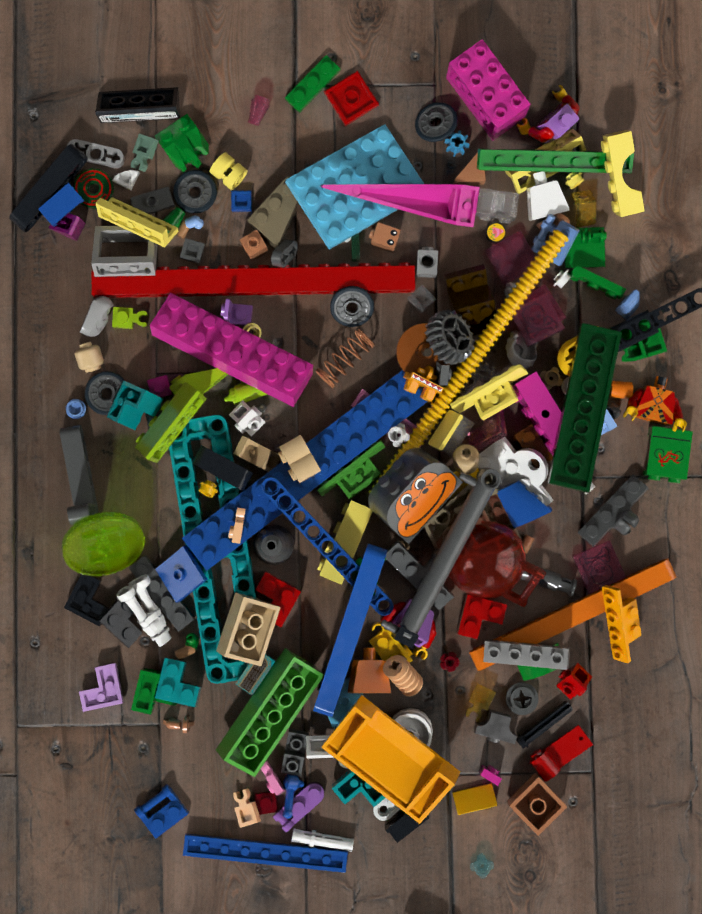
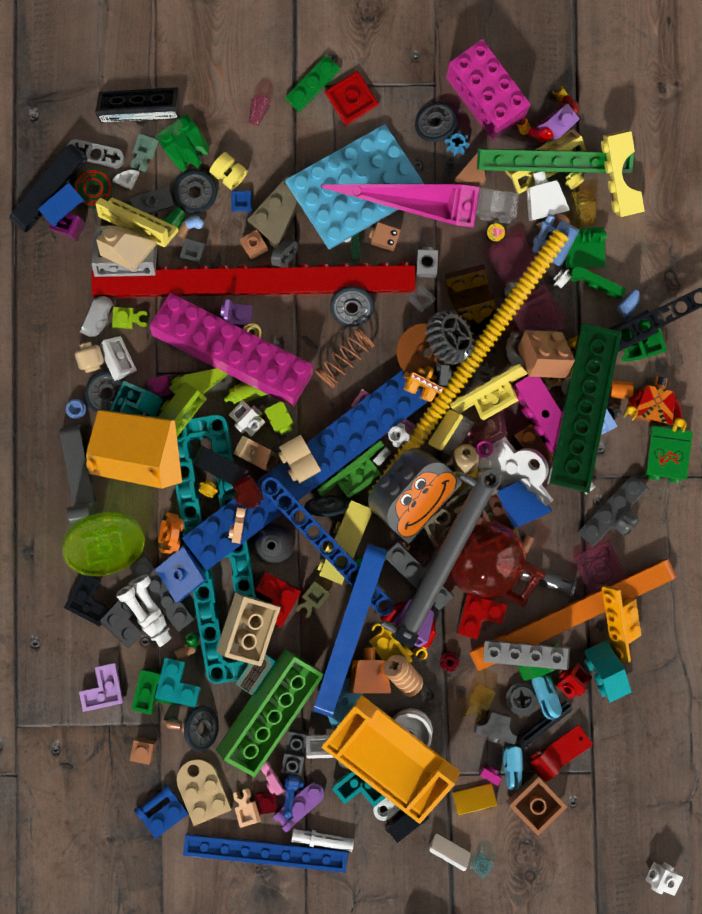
none -> light orange slope [86,410,182,489]
none -> tan slope [96,226,157,271]
none -> white slope [99,336,137,381]
none -> nougat brick [129,737,157,765]
none -> orange plate [158,512,184,554]
none -> tan plate [177,758,232,826]
none -> wheel [184,706,219,751]
none -> clear red brick [231,475,265,509]
none -> lime brick [265,402,294,435]
none -> olive plate [296,581,331,619]
none -> wheel [304,495,349,517]
none -> white tile [373,447,391,466]
none -> white slope [428,834,470,871]
none -> dark pink hinge [476,441,494,457]
none -> medium azure arm [502,744,523,790]
none -> nougat brick [517,330,575,378]
none -> medium azure arm [532,675,562,720]
none -> teal brick [584,640,631,703]
none -> white brick [645,862,683,896]

